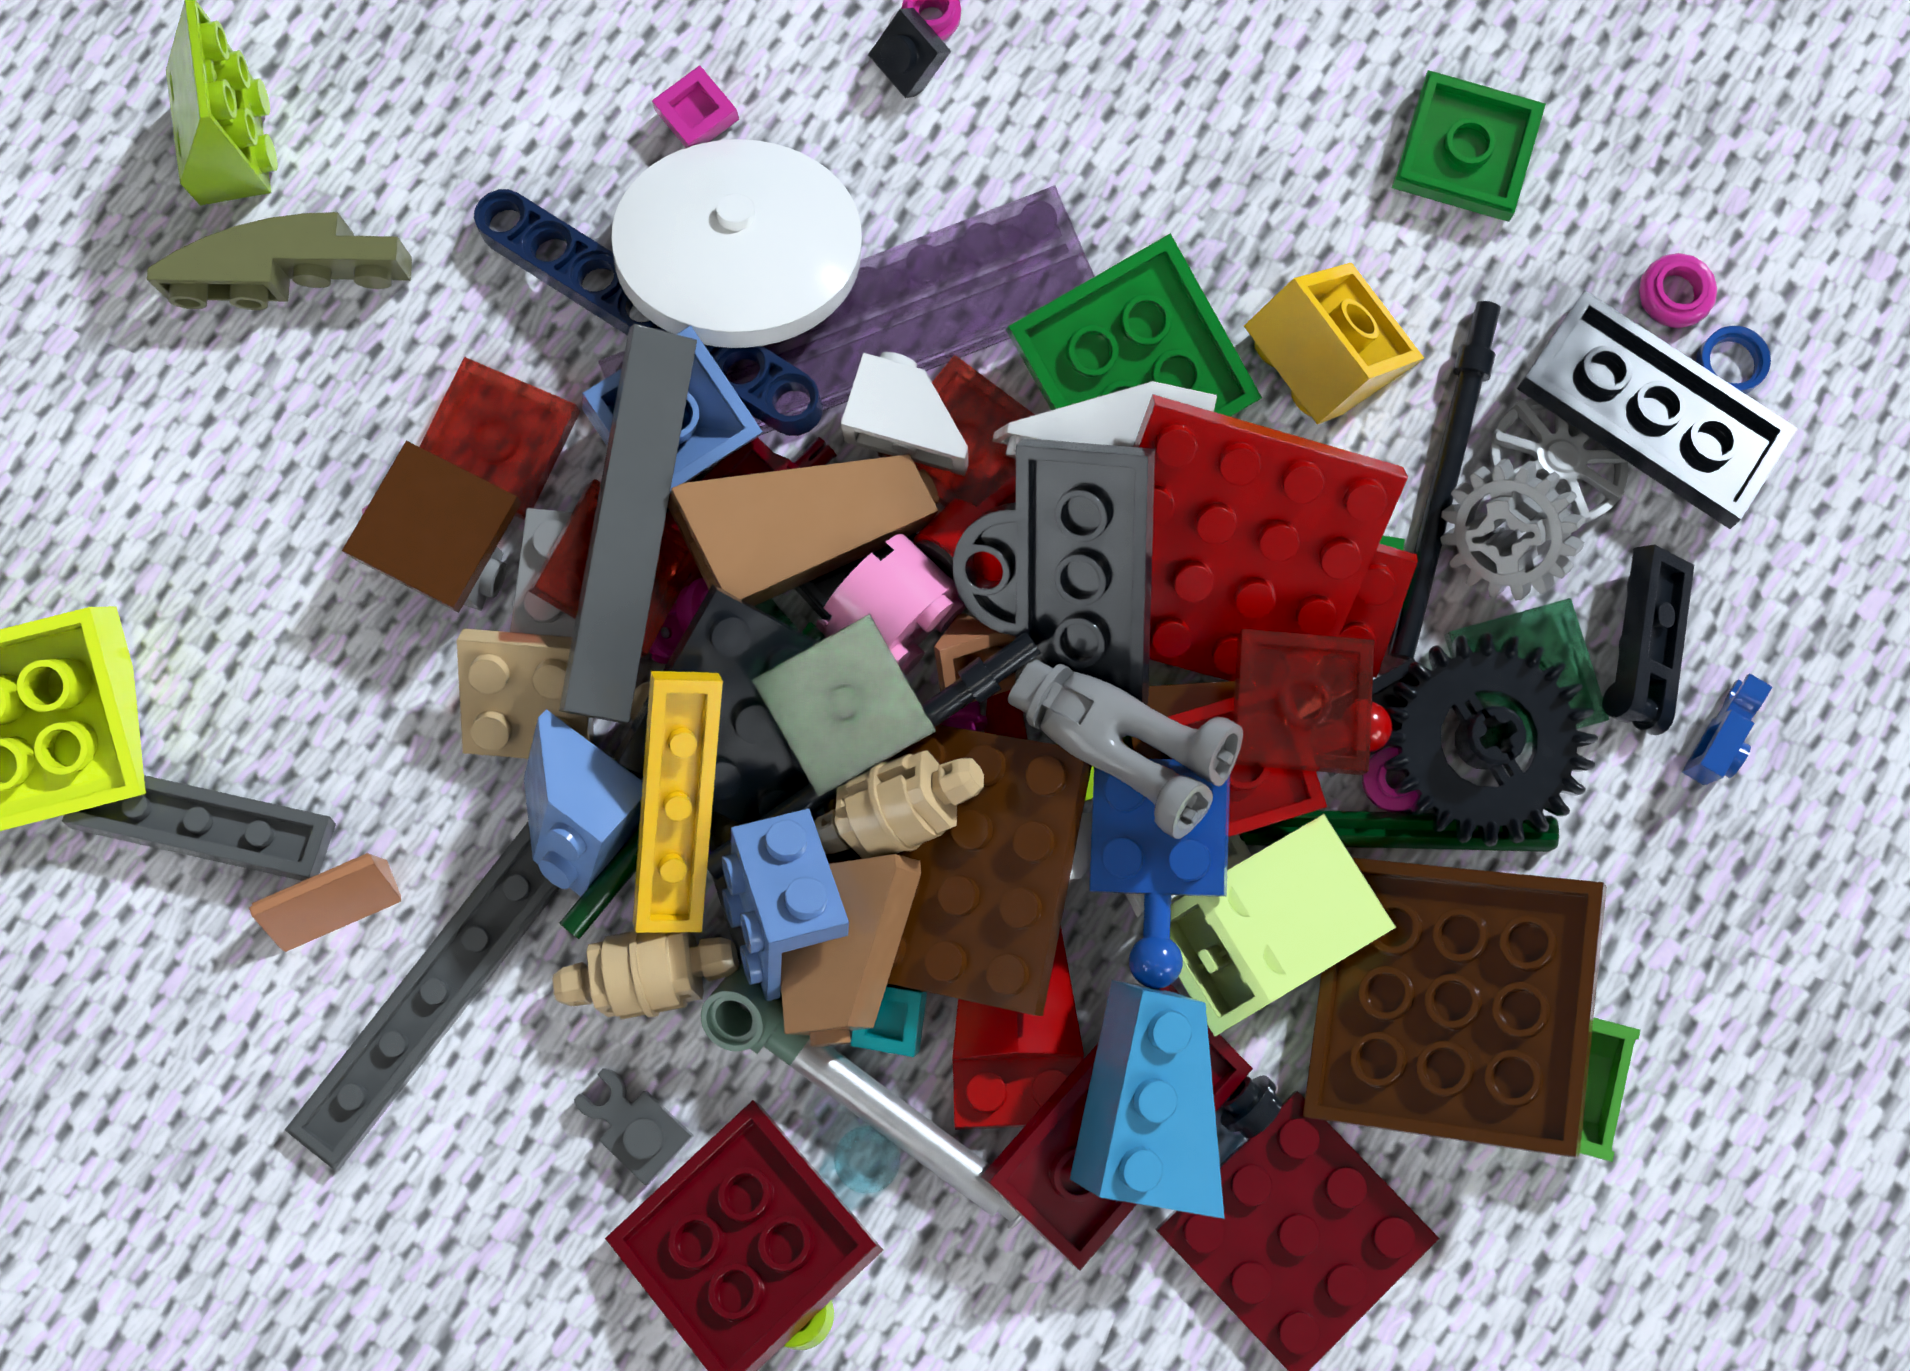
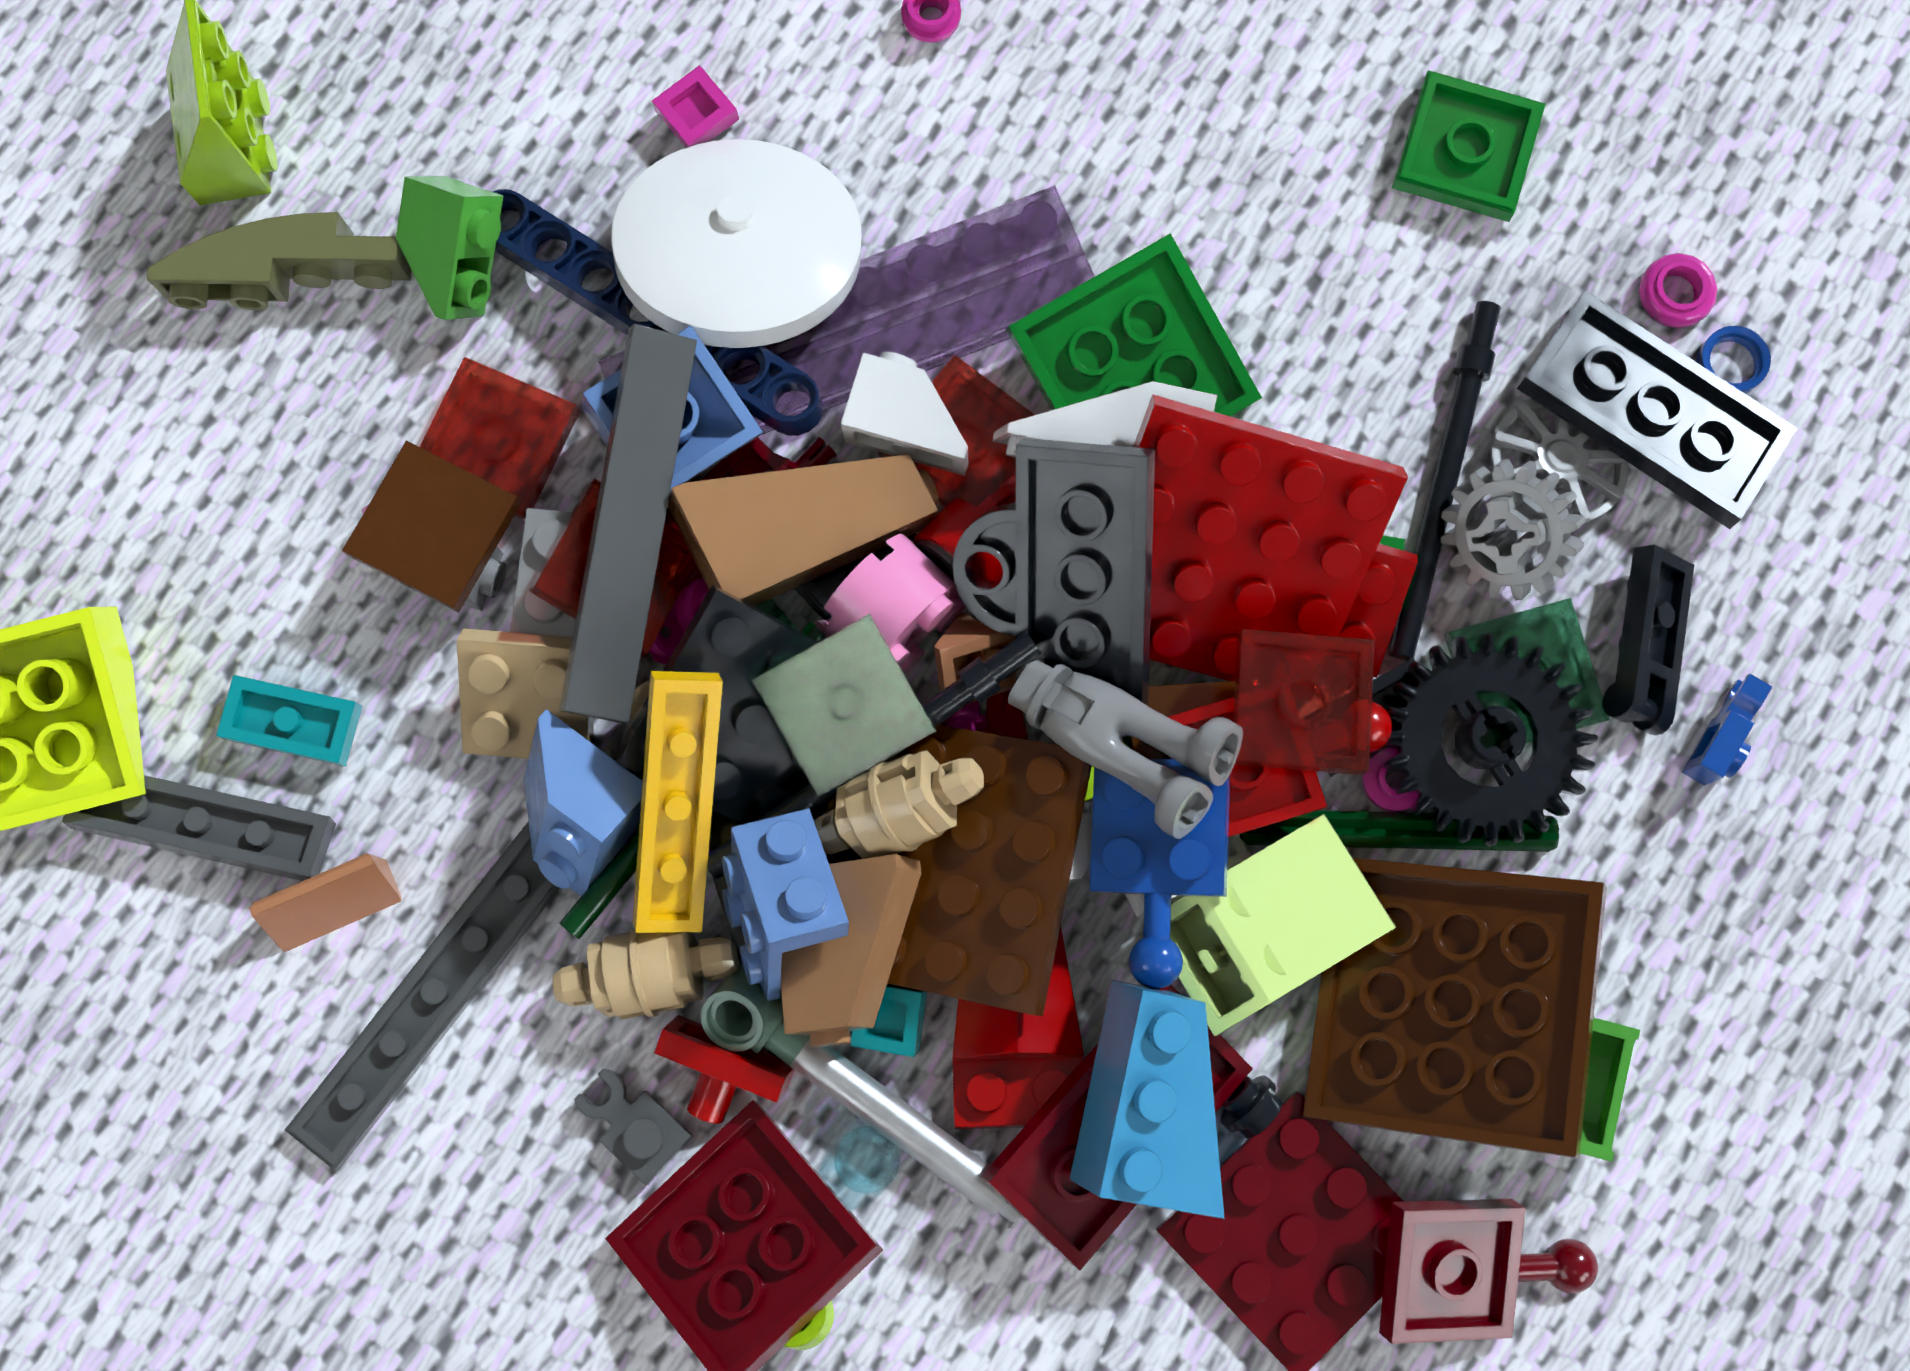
black plate [868,8,951,98] -> none
yellow slope [1244,262,1424,425] -> none
none -> teal plate [216,675,363,767]
none -> bright green slope [396,176,503,320]
none -> red tile [654,1015,795,1124]
none -> plate [1379,1199,1598,1344]

